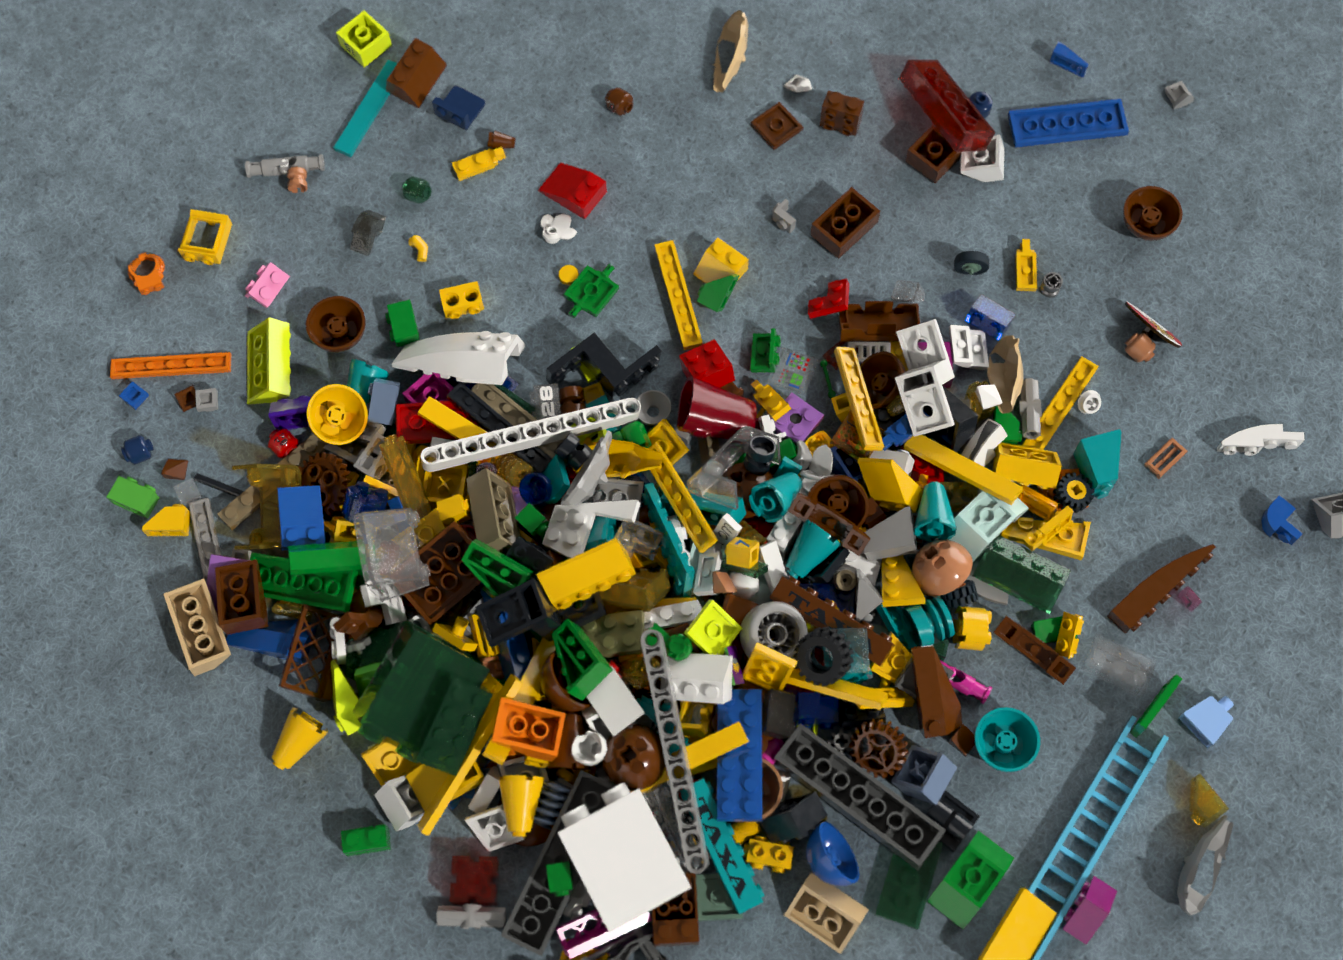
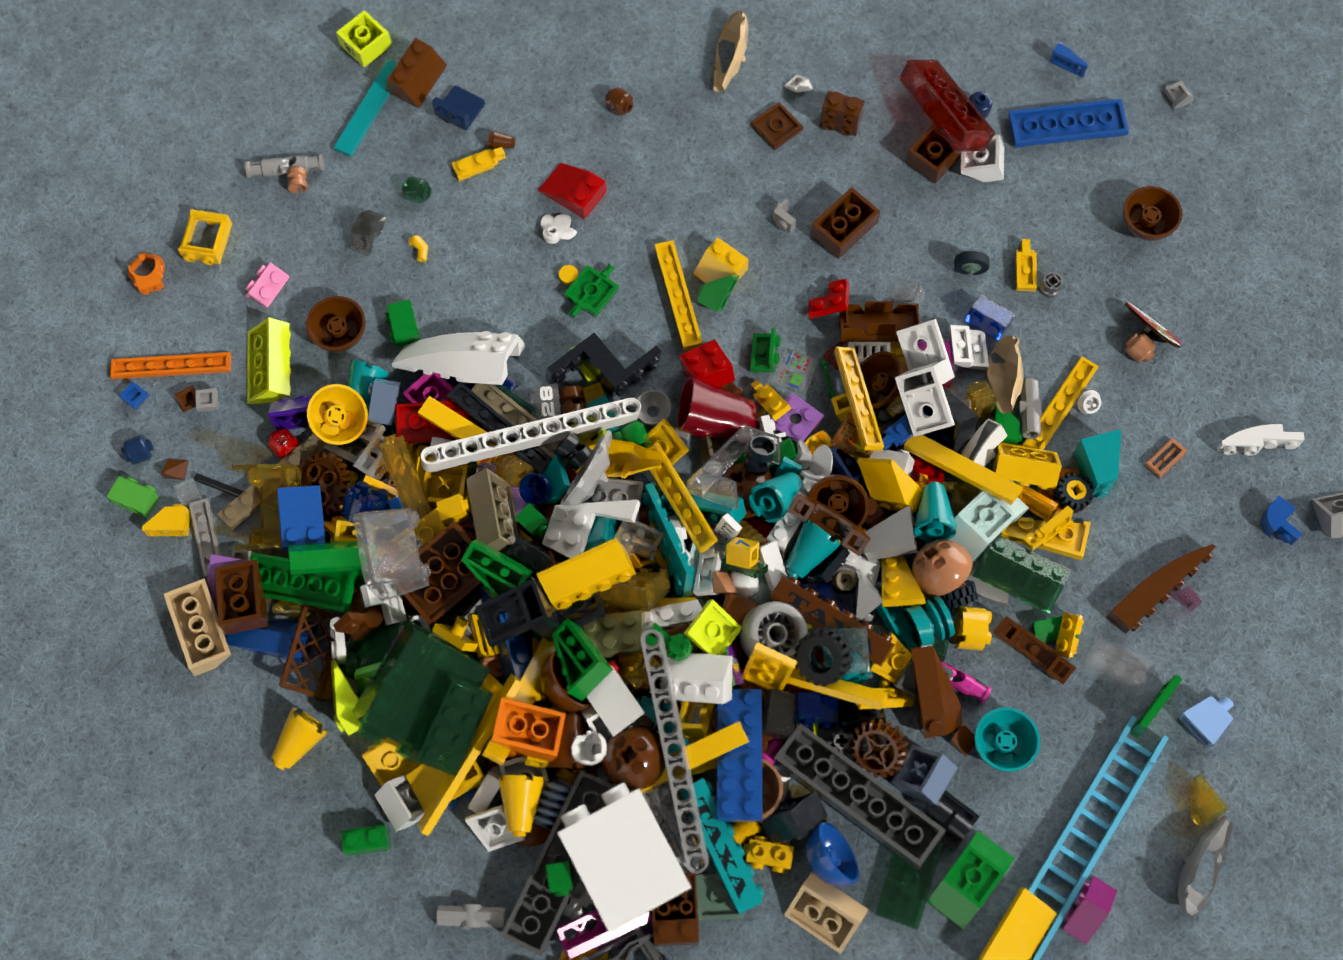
light grey piece [345,636,372,654] -> none
yellow brick [439,281,484,319] -> none
clear red brick [450,856,500,905] -> none
white slope [975,385,1003,410] -> none

